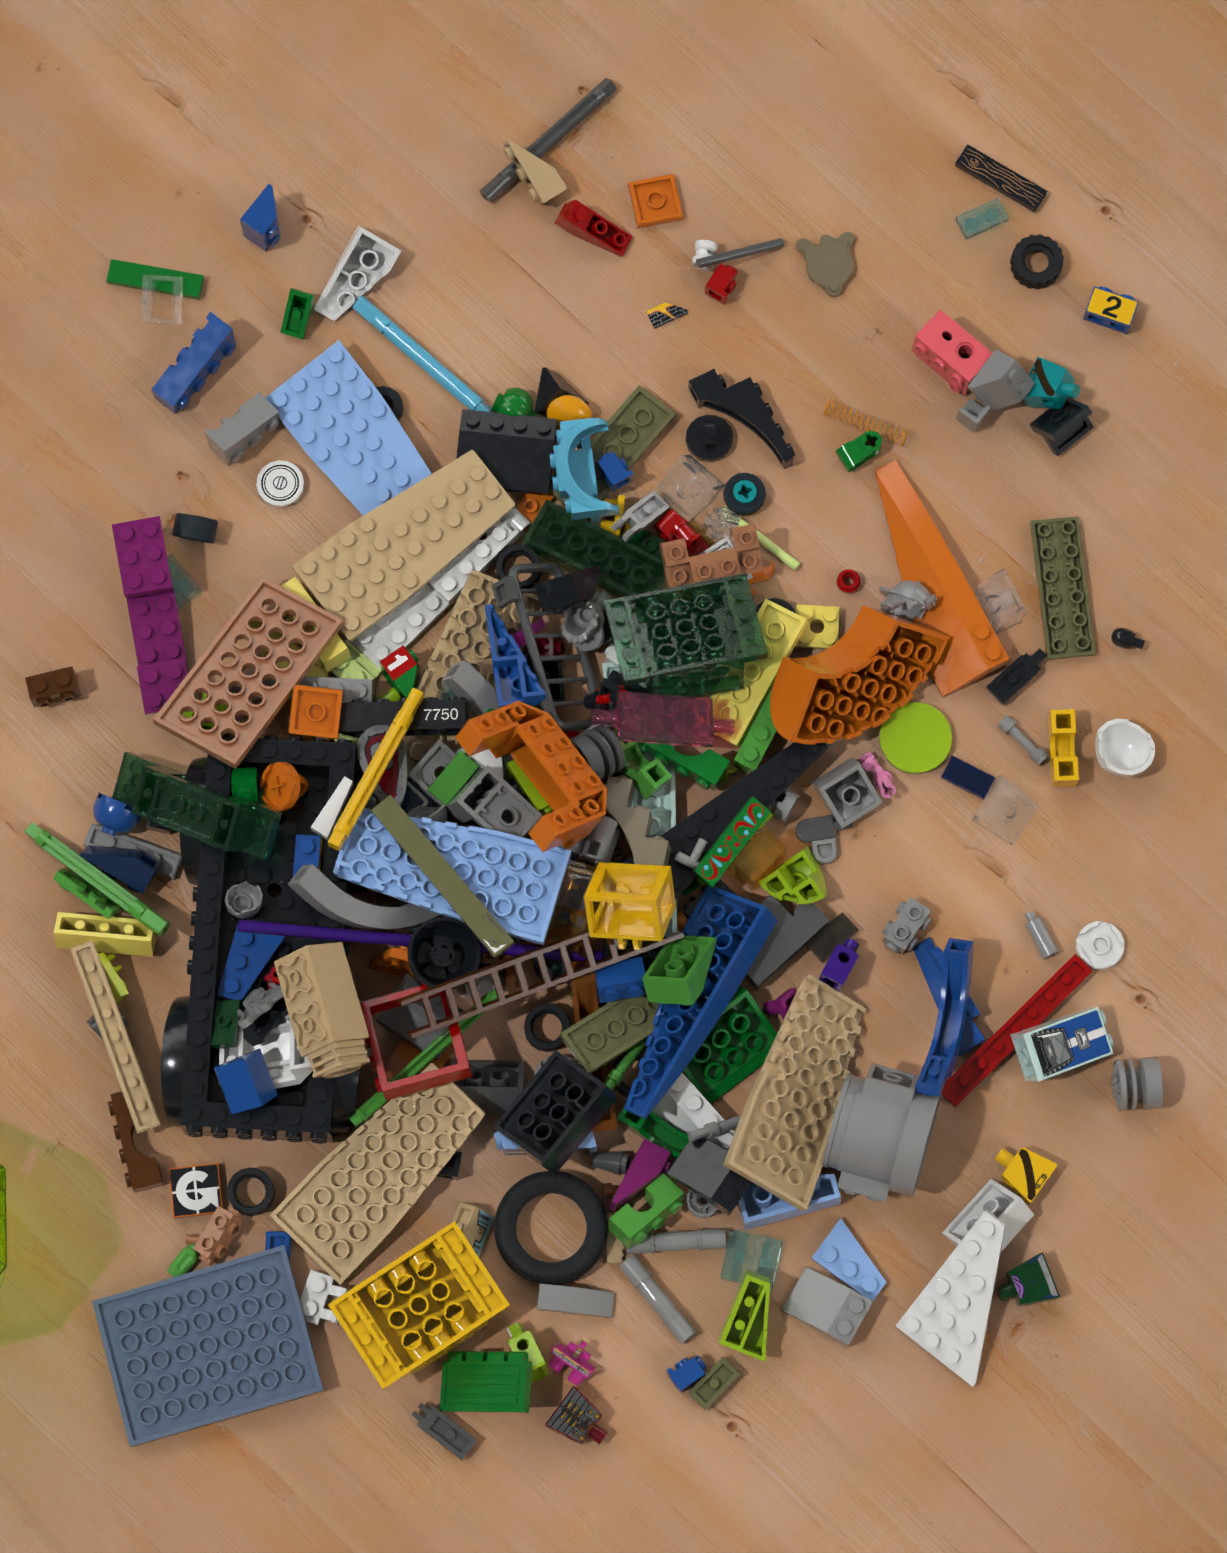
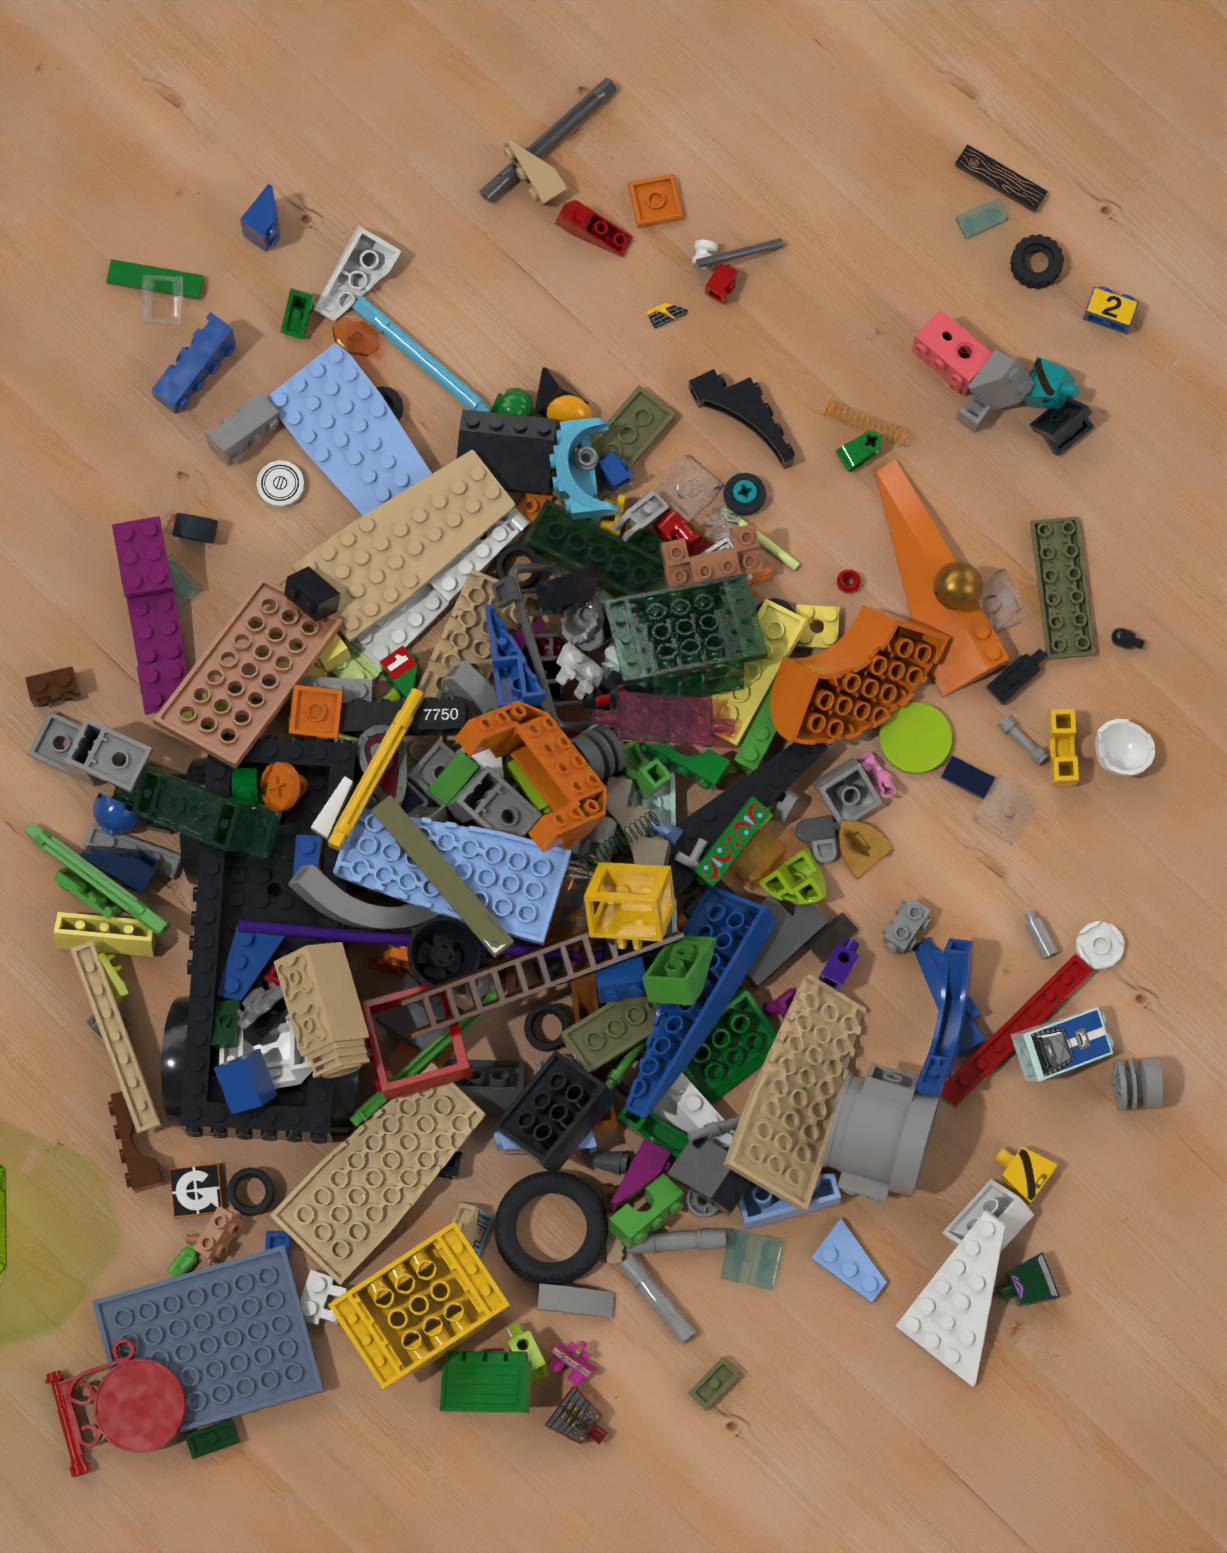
light grey hair [224,881,263,919] -> none
dark grey hinge [412,1403,477,1460] -> none
blue brick [666,1355,706,1393] -> none
black tile [685,415,733,462] -> none
lime wedge [718,1269,770,1362] -> none
light grey slope [782,1267,873,1348] -> none
dark tan tile [796,232,855,297] -> none
light grey hair [879,580,937,620] -> none
none -> light grey bracket [28,711,153,793]
none -> red piece [45,1339,186,1477]
none -> dark green plate [185,1418,241,1459]
none -> black brick [284,566,341,622]
none -> clear orange piece [332,317,380,357]
none -> white plate [555,642,605,700]
none -> light grey plate [574,446,598,470]
none -> dark green piece [578,811,660,872]
none -> medium blue slope [649,821,683,845]
none -> pearl gold shield [838,820,893,879]
none -> pearl gold piece [933,561,983,611]

